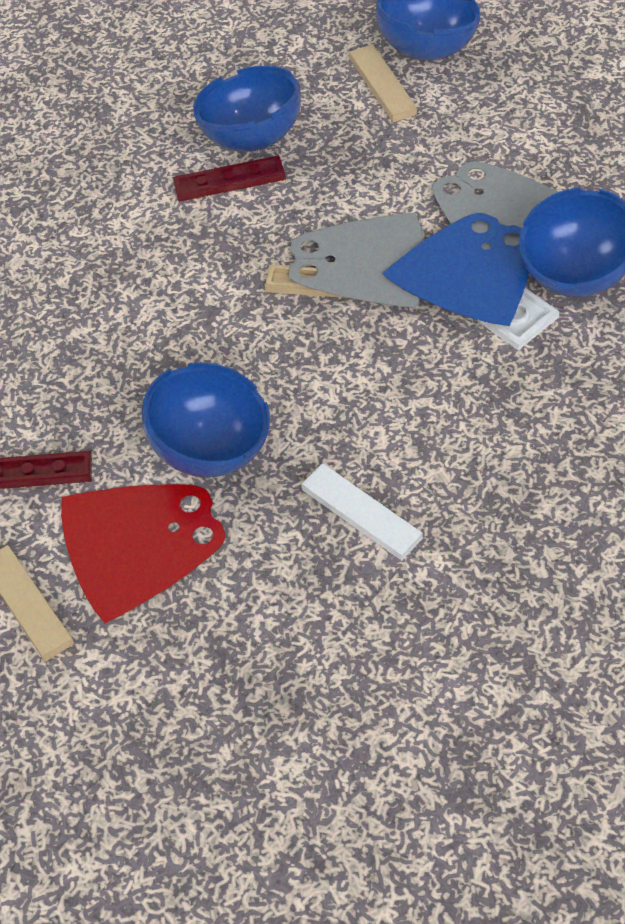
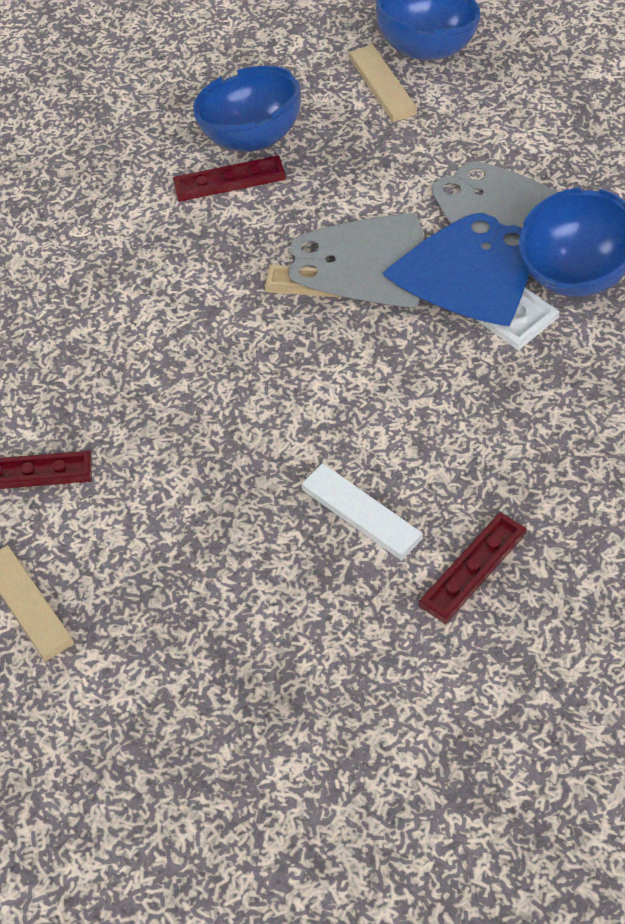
red piece [61,484,226,623] -> none
blue piece [142,362,270,478] -> none
none -> dark red tile [419,512,527,625]

